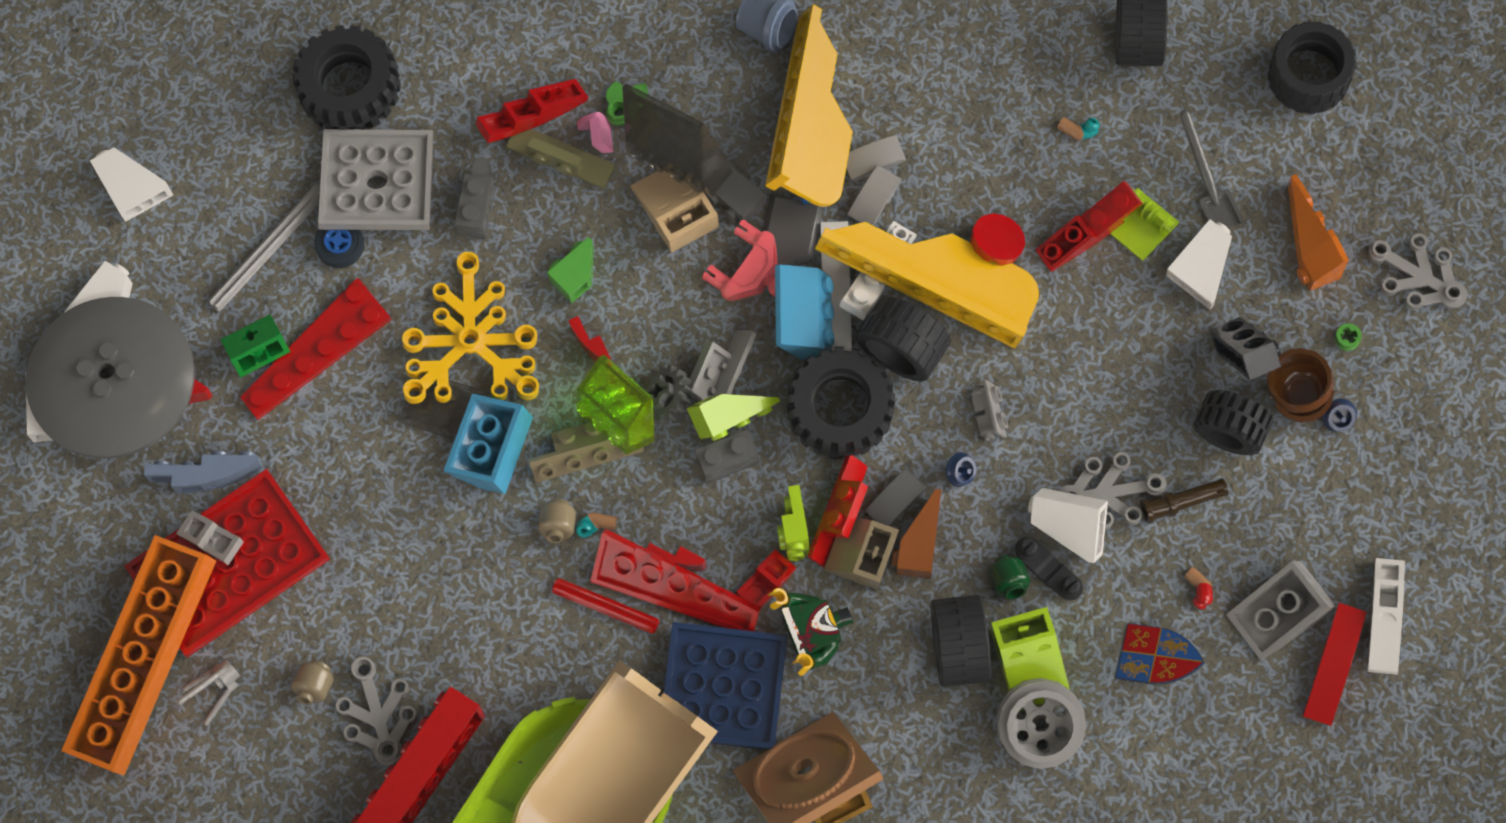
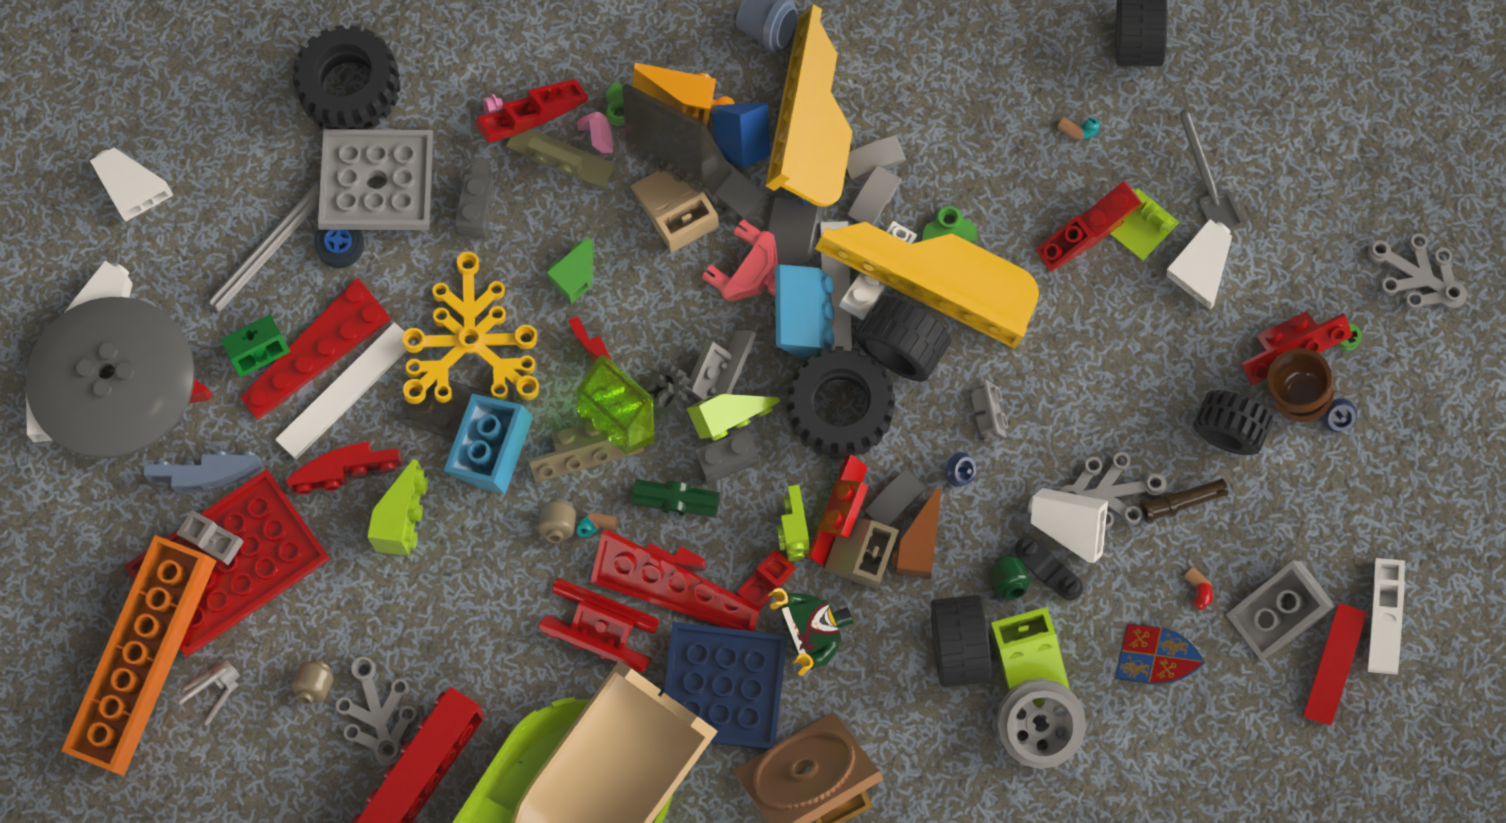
red tile [970,213,1025,265] -> none
black brick [1210,317,1281,380] -> none
black tyre [1268,21,1357,114] -> none
orange wedge [1288,174,1349,291] -> none
none -> white tile [275,322,415,460]
none -> red slope [286,441,402,495]
none -> lime slope [368,459,428,556]
none -> bright pink plate [483,94,503,115]
none -> red bracket [538,600,652,672]
none -> dark green piece [631,479,720,518]
none -> light orange slope [632,63,735,129]
none -> blue slope [713,102,770,167]
none -> bright green plate [922,206,977,242]
none -> red bracket [1241,311,1352,386]

